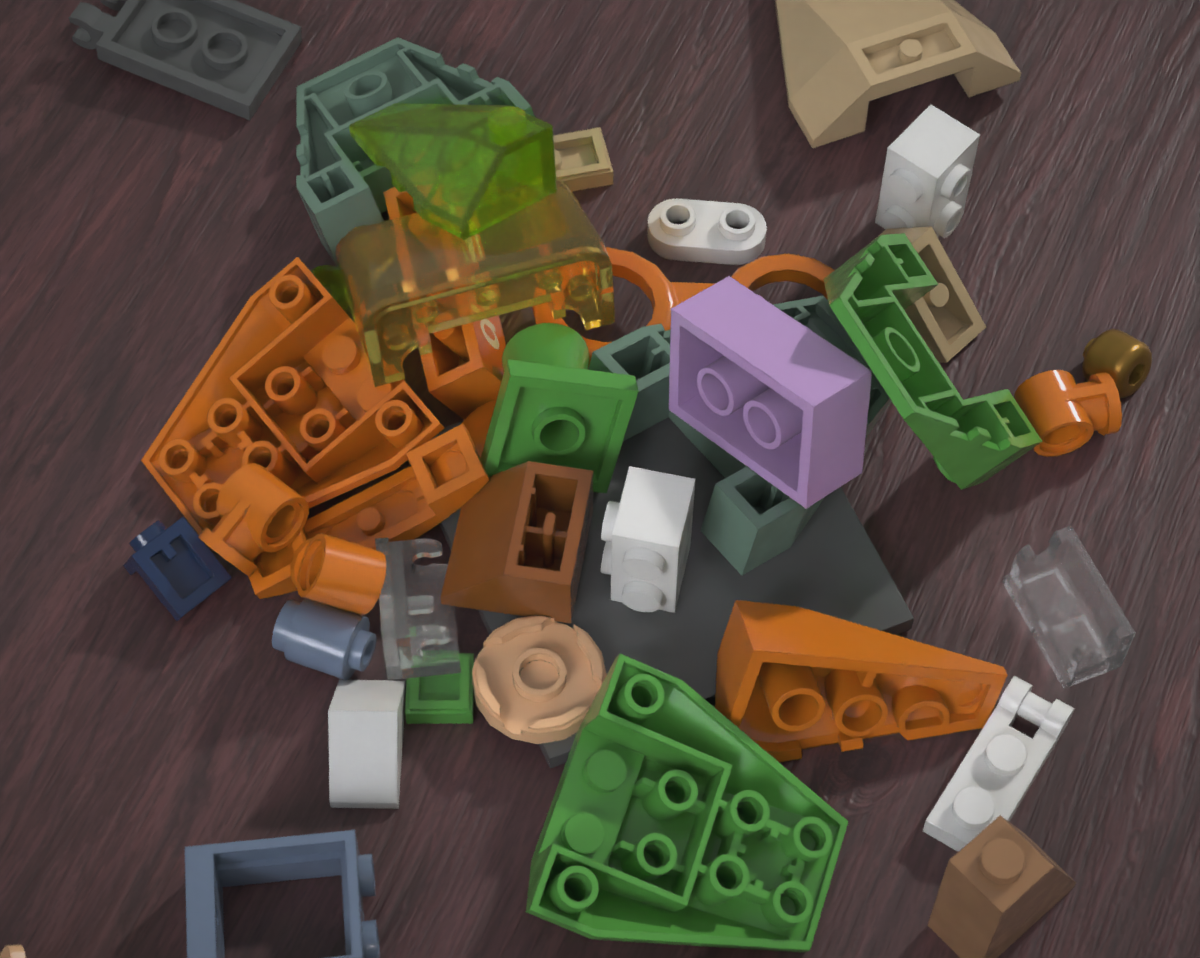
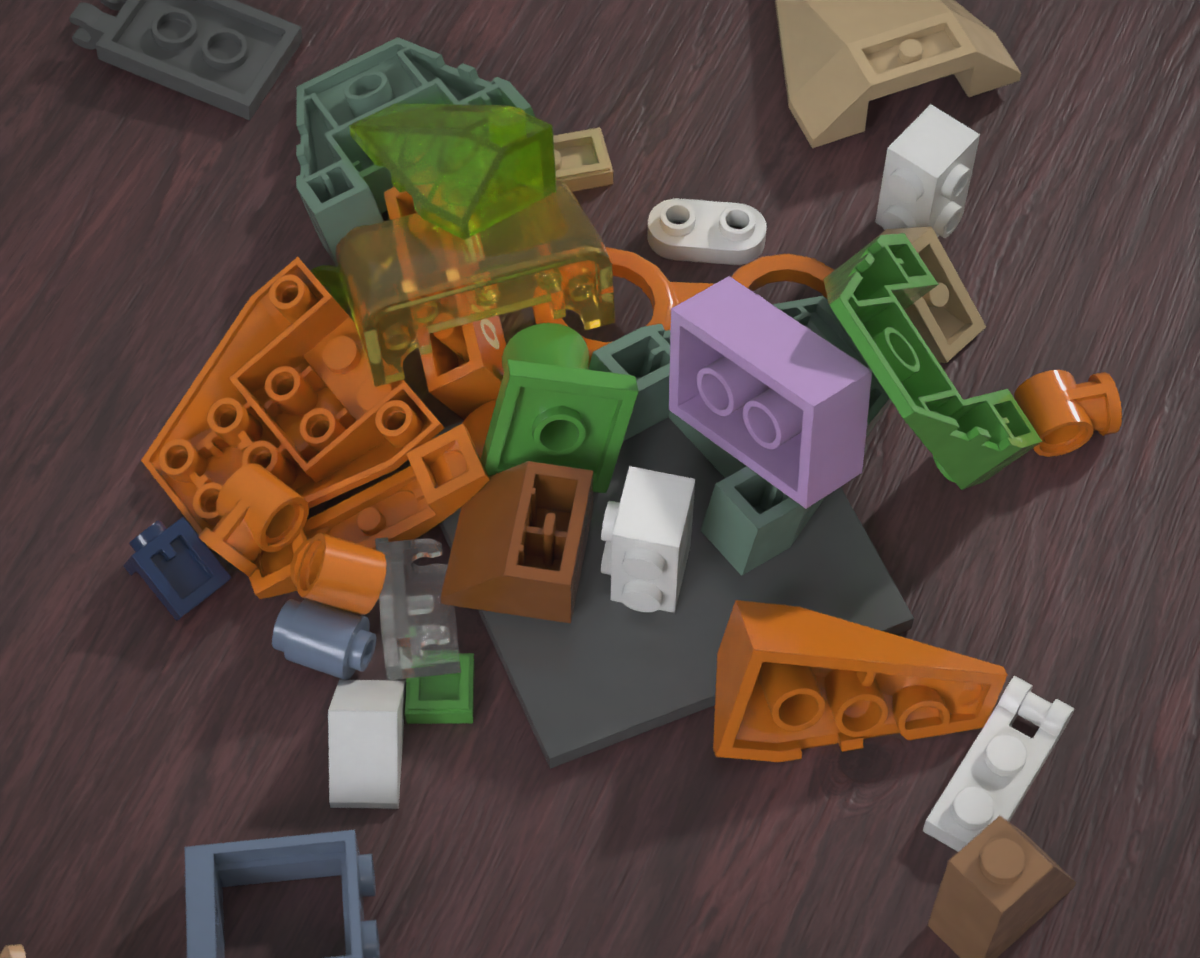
light nougat tile [472,615,607,744] -> none
bright green wedge [526,654,848,953] -> none
clear hinge [1002,525,1135,689] -> none
pearl gold piece [1082,329,1152,398] -> none

